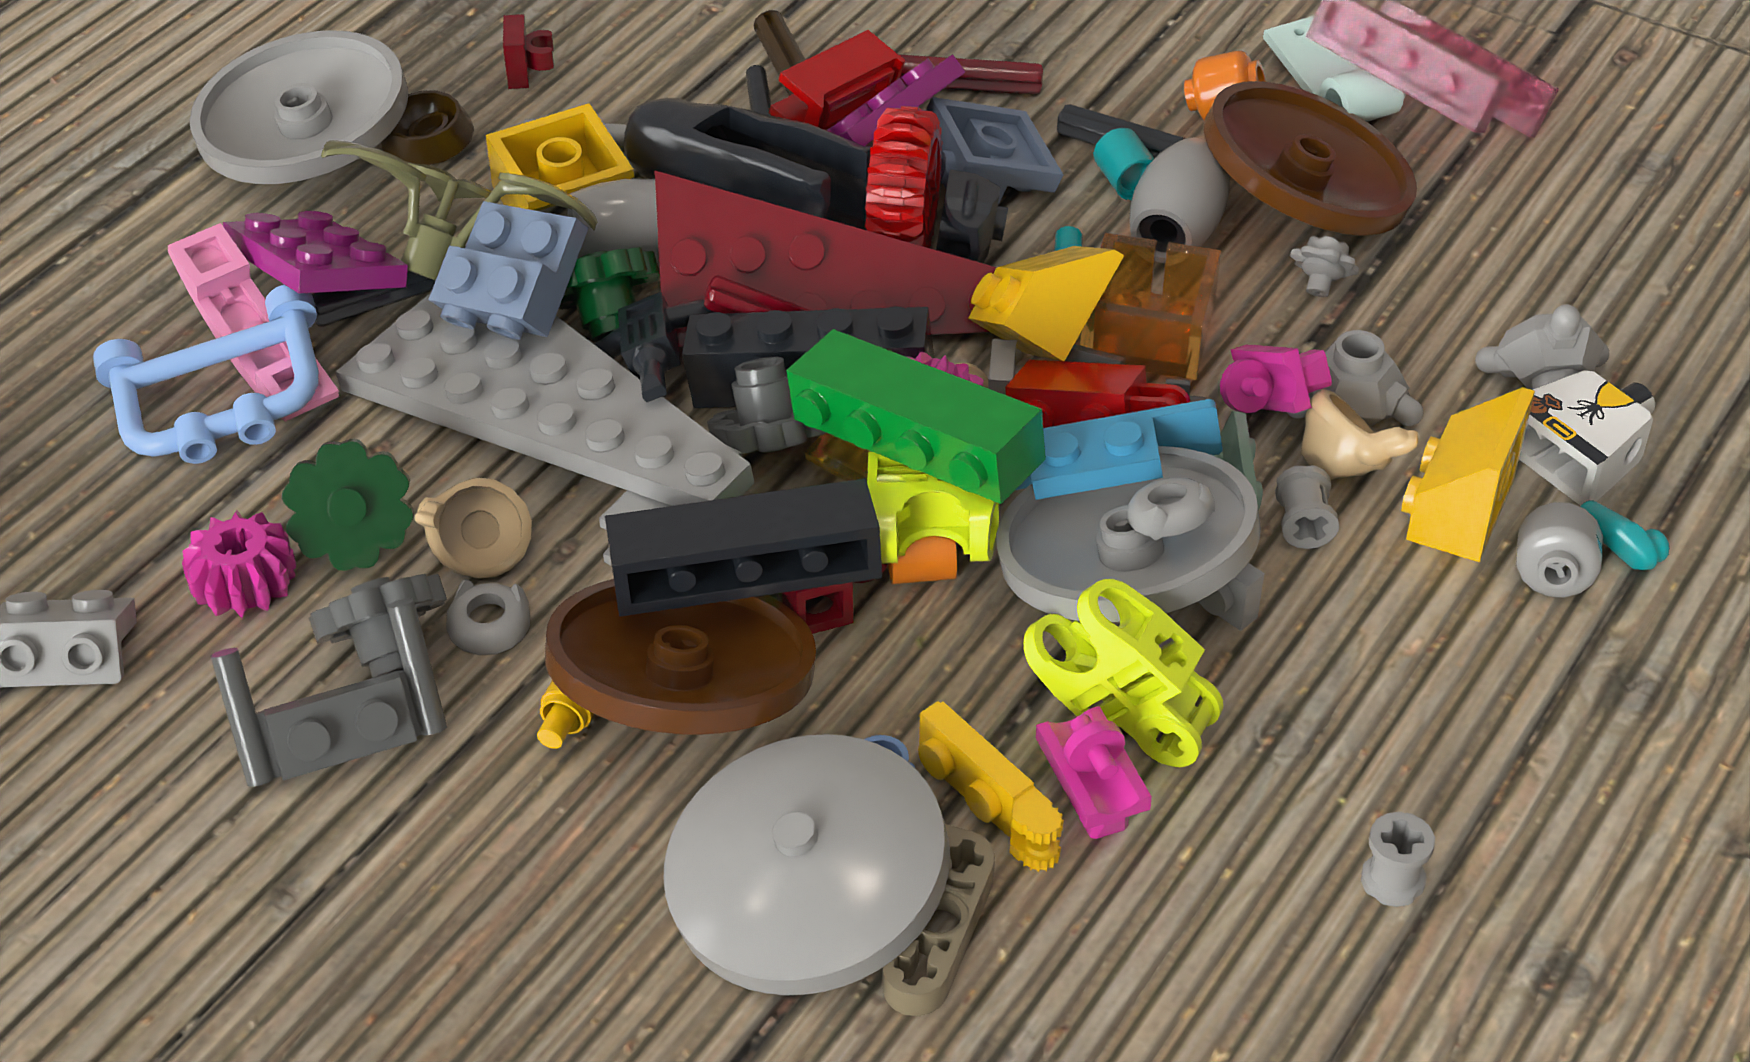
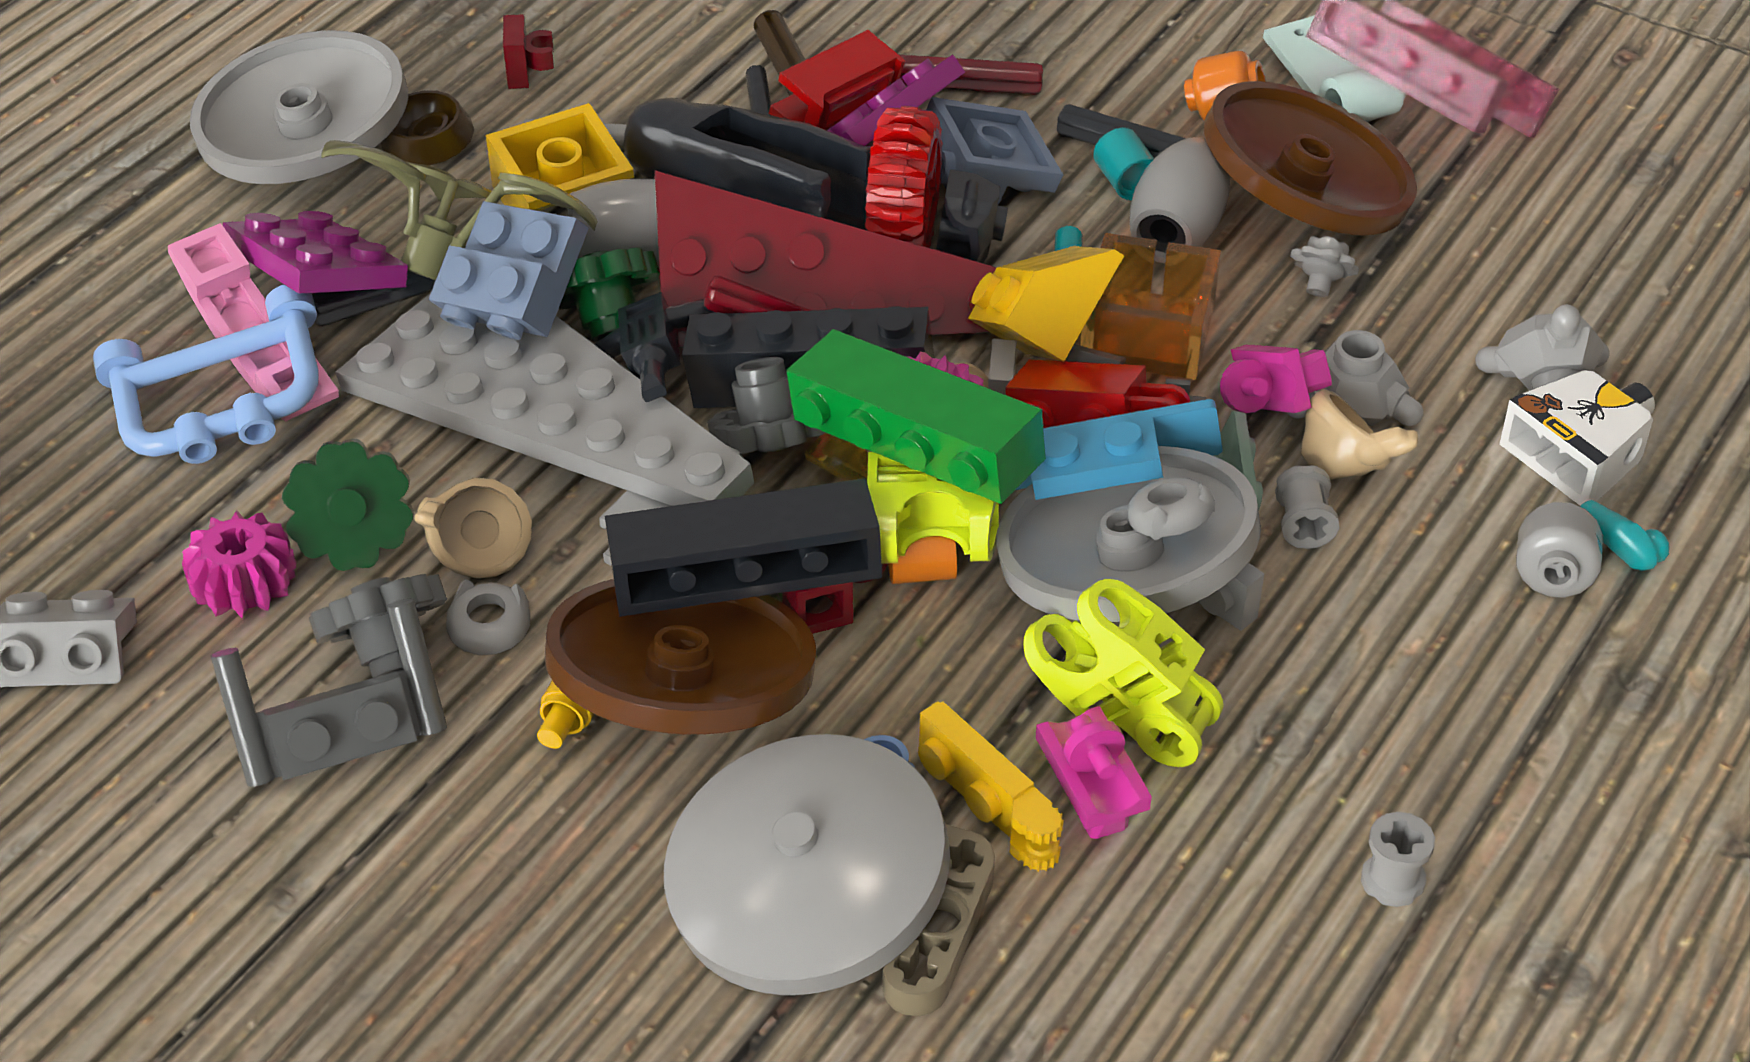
yellow slope [1401,387,1535,562] -> none

